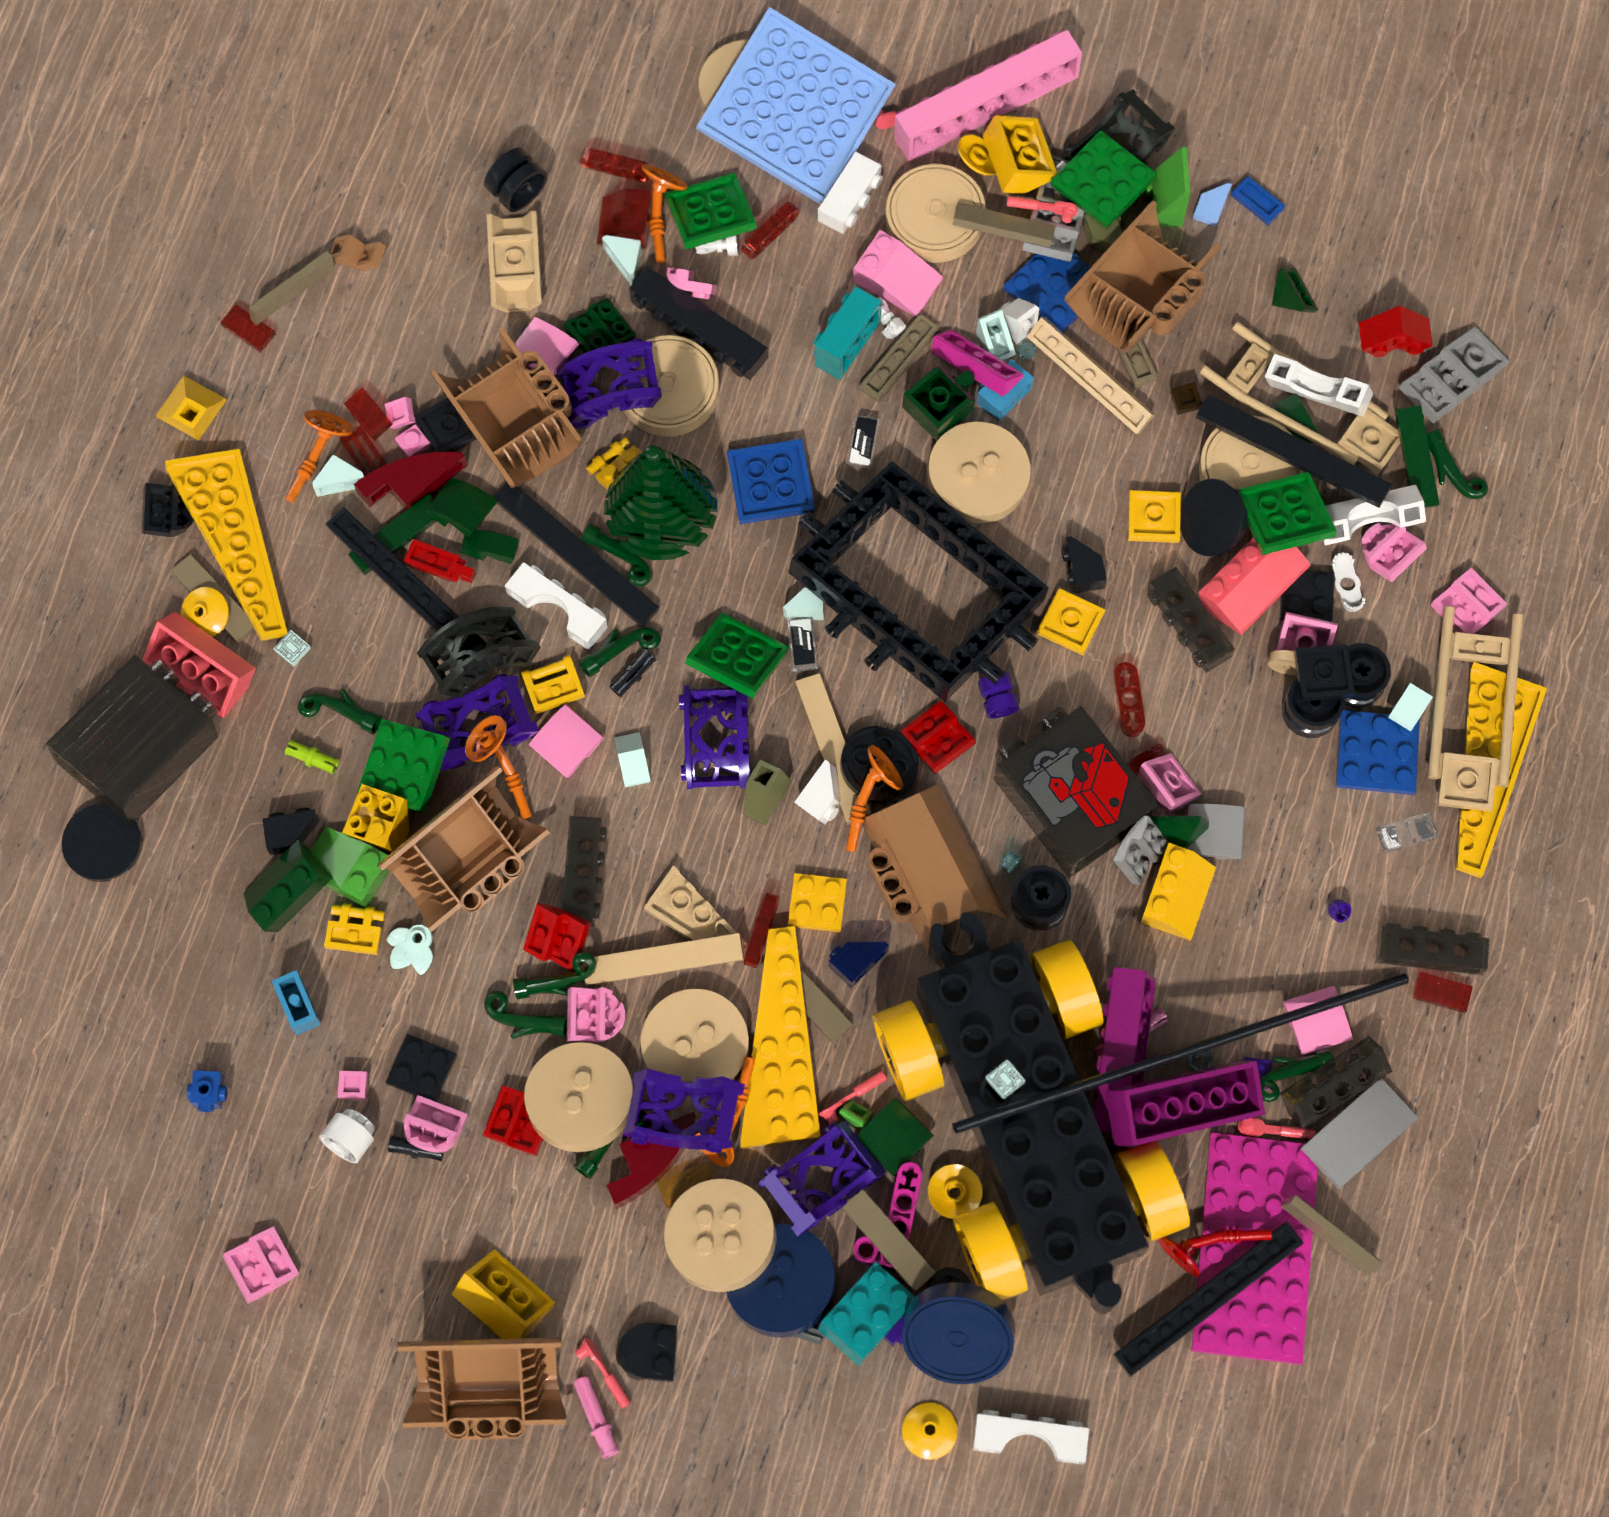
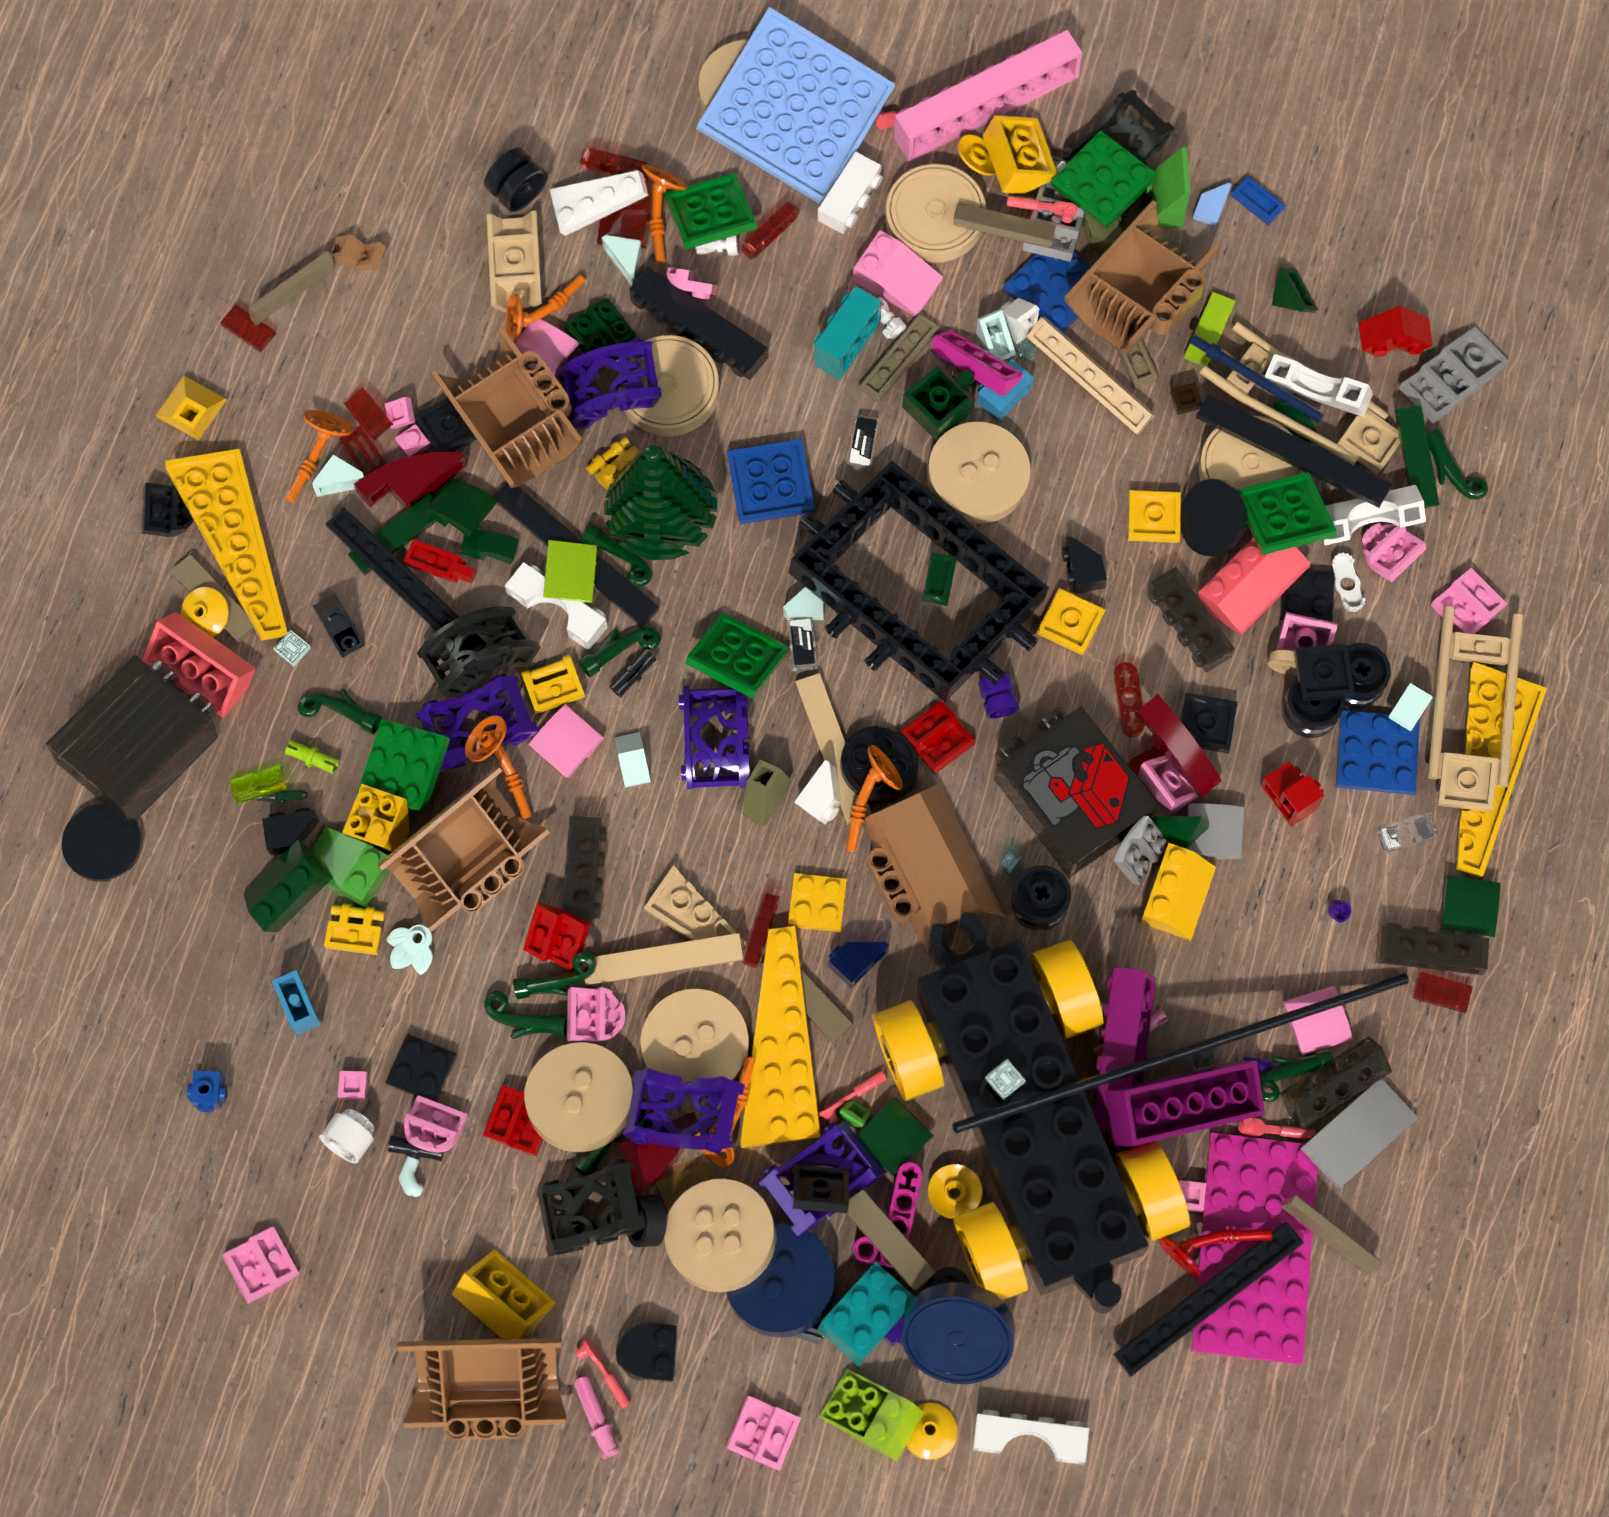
none -> clear neon green tile [230,764,287,805]
none -> clear green piece [256,789,308,804]
none -> black slope [312,594,365,658]
none -> light aqua arm [399,1156,423,1197]
none -> orange dish [506,275,586,344]
none -> pearl dark grey fence [536,1159,646,1257]
none -> lime window [543,540,597,603]
none -> white wing [550,170,648,236]
none -> black tyre [627,1194,667,1247]
none -> bright pink slope [725,1396,801,1471]
none -> black plate [792,1164,849,1213]
none -> lime slope [819,1368,924,1462]
none -> dark green tile [921,552,957,606]
none -> dark red slope [1136,694,1222,798]
none -> bright pink plate [1178,1180,1206,1212]
none -> black plate [1181,693,1237,754]
none -> lime tile [1184,292,1236,367]
none -> dark blue bar [1190,335,1324,423]
none -> red brick [1261,761,1324,827]
none -> dark green slope [1440,875,1500,937]

